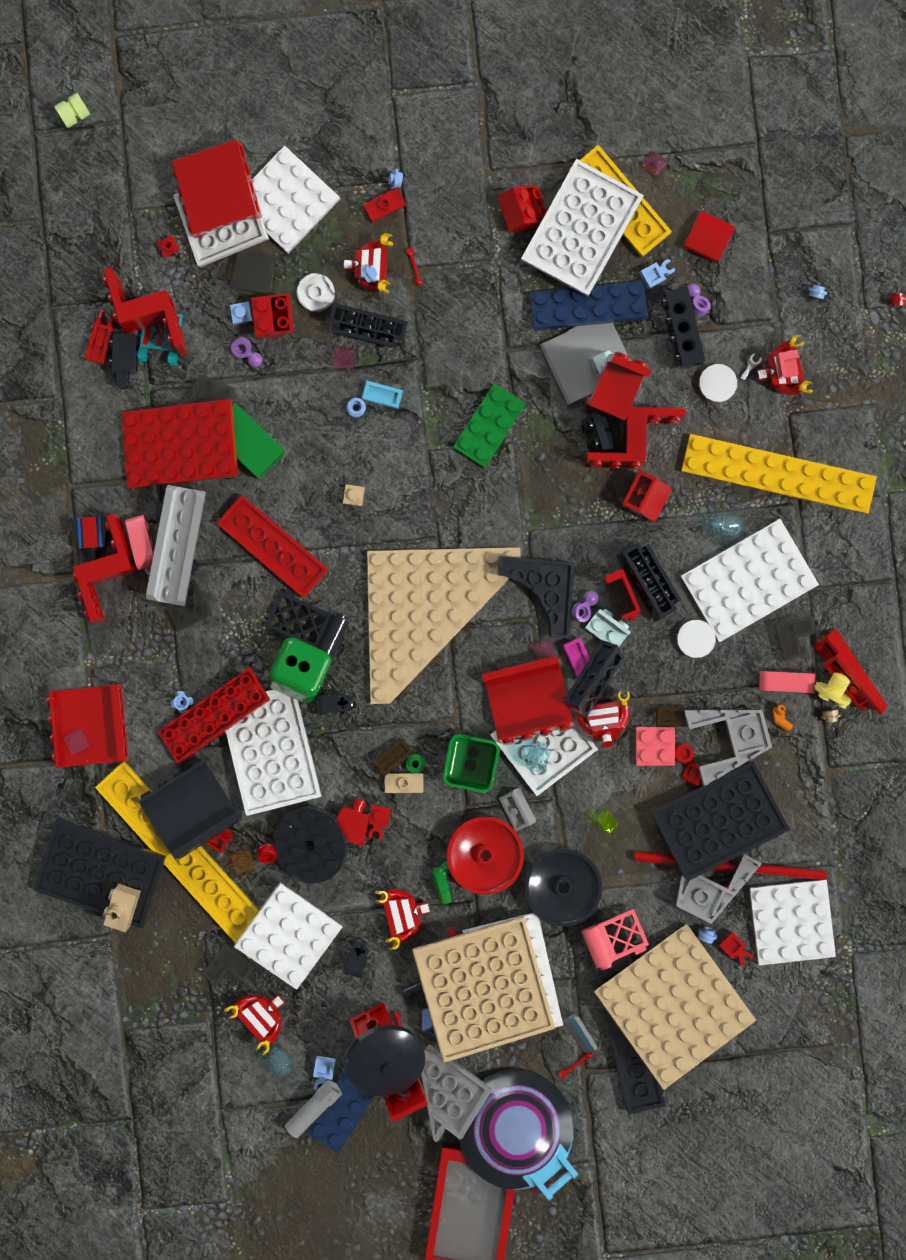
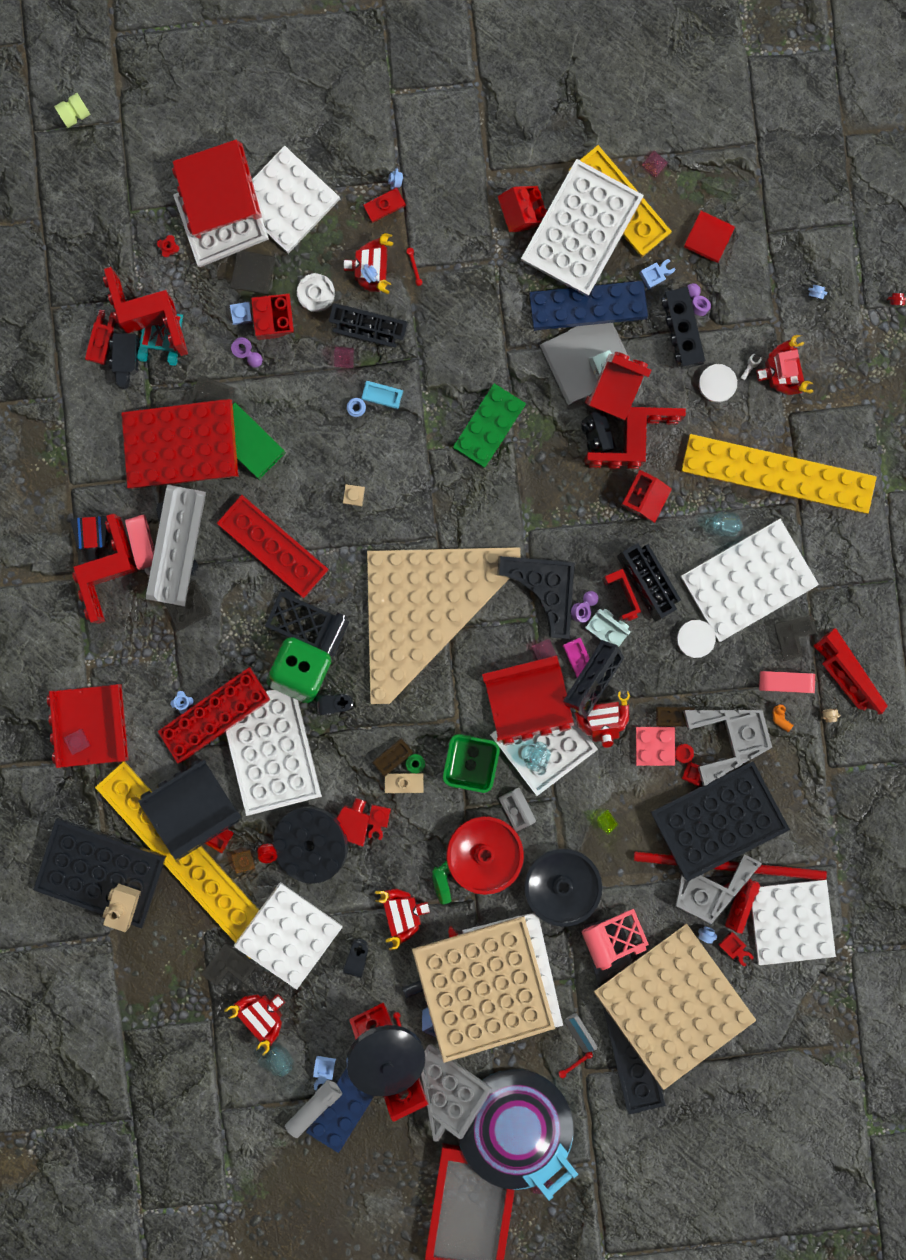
light yellow plate [814,673,851,709] -> none
none -> red hinge [725,879,761,934]

